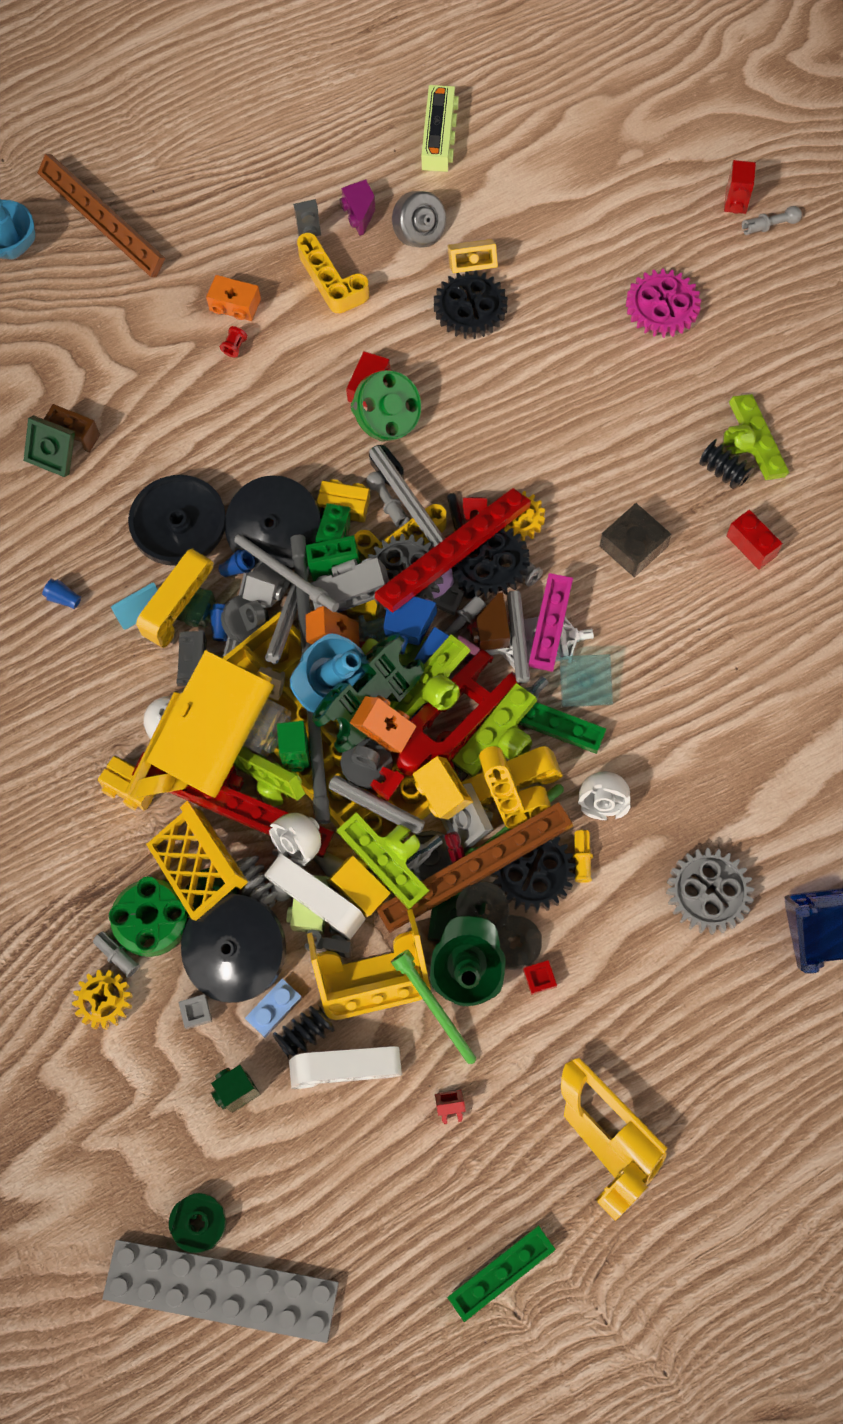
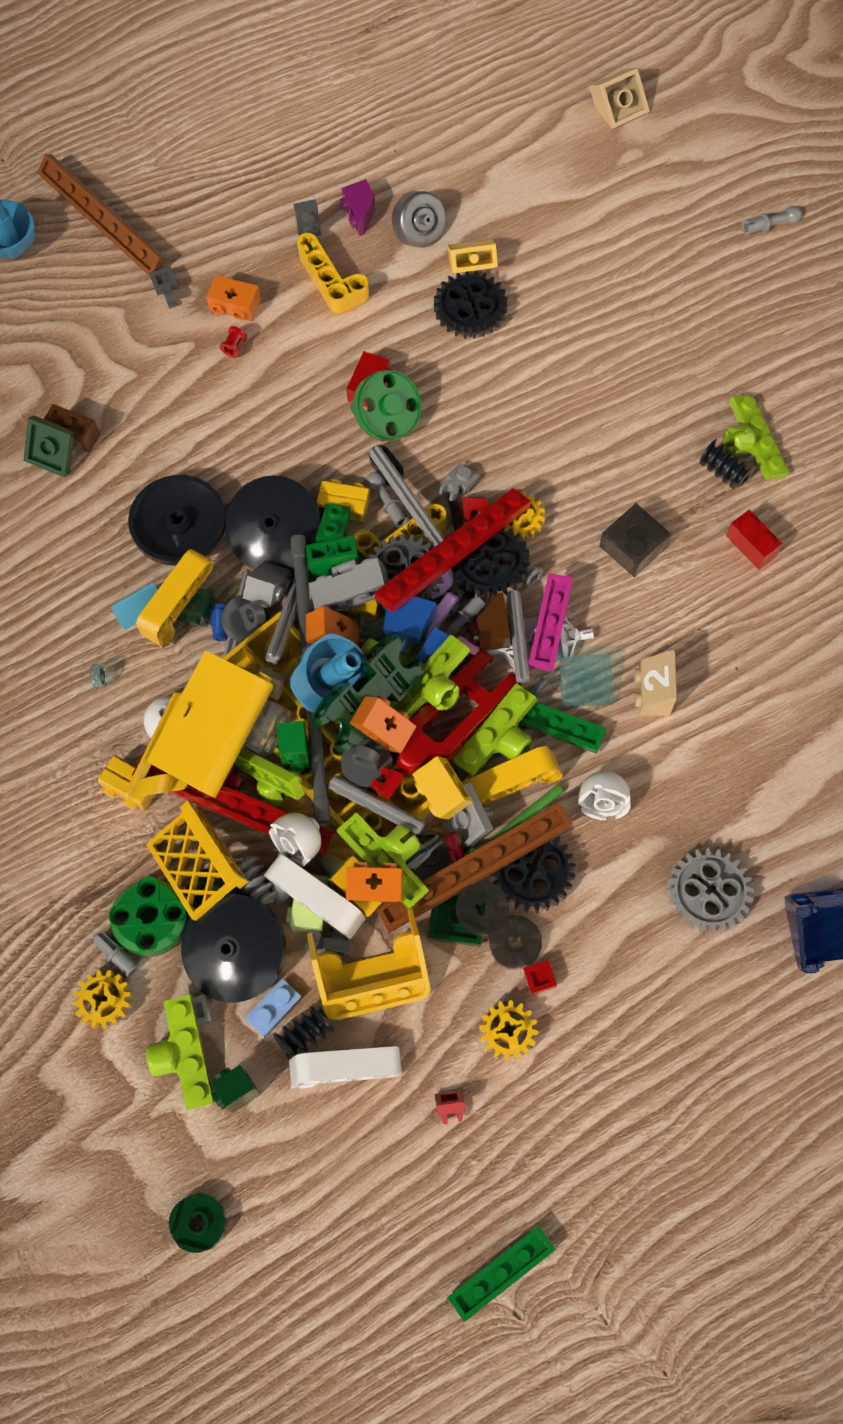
blue cone [42,578,81,609] -> none
light grey plate [102,1240,339,1343] -> none
dark grey hinge [176,630,207,686] -> none
blue cone [219,550,255,578] -> none
light grey bar [234,534,339,612] -> none
bright green piece [391,949,476,1064] -> none
yellowish green brick [421,85,459,172] -> none
dark green piece [430,915,505,1006] -> none
yellow beam [479,746,551,829] -> none
yellow panel [561,1058,667,1221] -> none
yellow axle [572,830,593,883] -> none
dark pink gear [626,269,701,338] -> none
red brick [724,160,756,214] -> none
none -> clear light blue tile [90,663,107,689]
none -> lime plate [146,994,215,1110]
none -> dark grey plate [149,266,179,309]
none -> orange brick [346,862,403,902]
none -> lavender tile [425,592,458,637]
none -> light grey plate [439,463,480,501]
none -> yellow gear [479,1000,539,1062]
none -> tan slope [589,68,650,129]
none -> tan slope [634,650,677,716]

